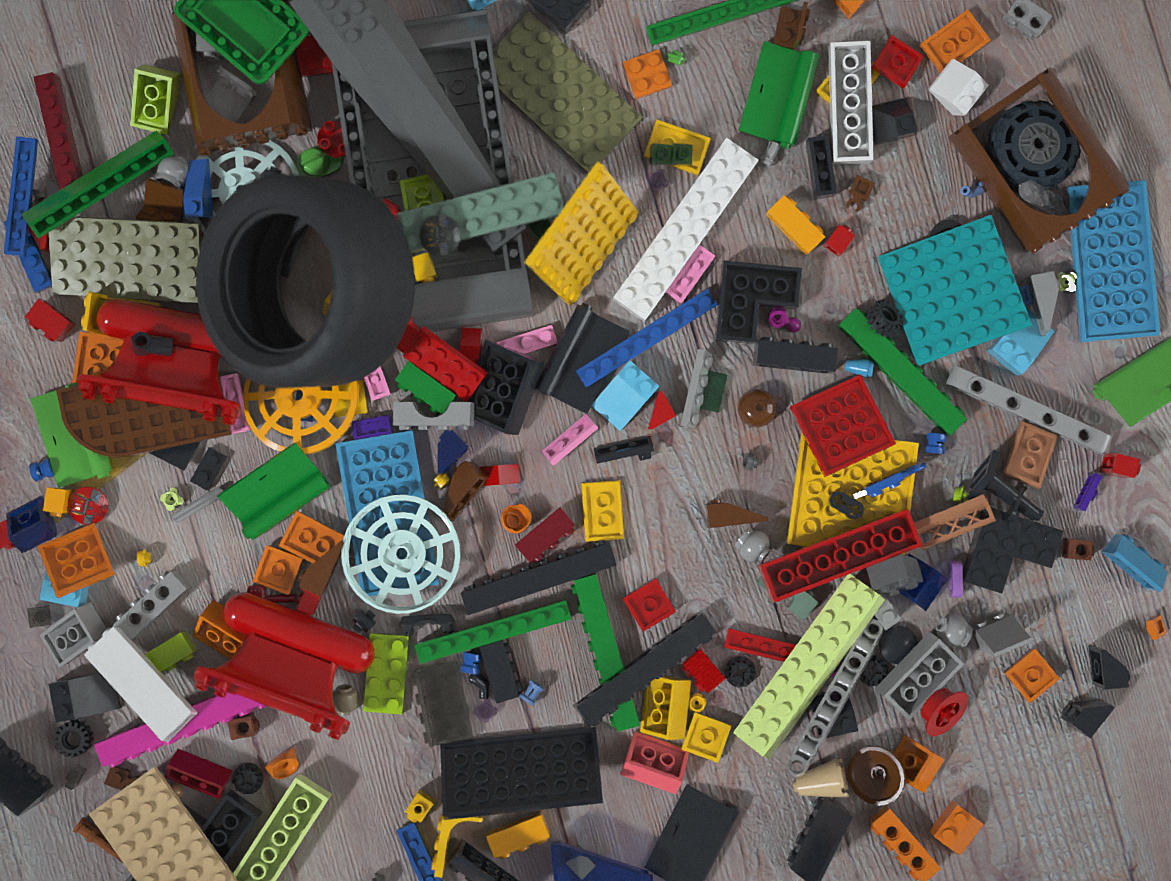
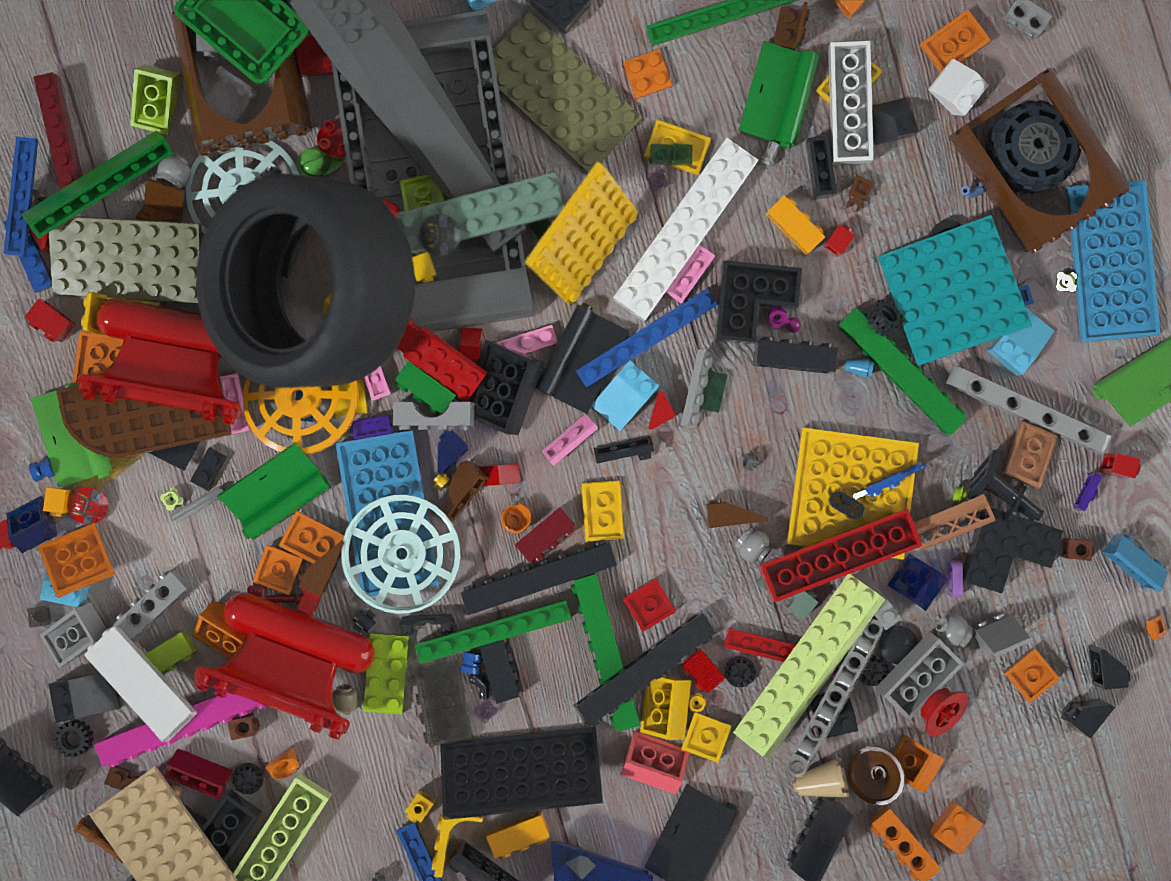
black piece [132,332,173,356] -> none
yellow plate [137,549,152,568] -> none
blue slope [183,159,213,220] -> none
medium blue bush [520,679,545,706] -> none
bright green plate [667,50,686,66] -> none
reddish brown cylinder [737,389,777,427] -> none
red plate [790,374,896,478] -> none
dark grey brick [866,554,924,596] -> none
red plate [871,35,924,89] -> none
blue wheel [925,433,947,454] -> none
clear beam [1019,180,1067,215] -> none
light grey slope [1026,271,1060,336] -> none

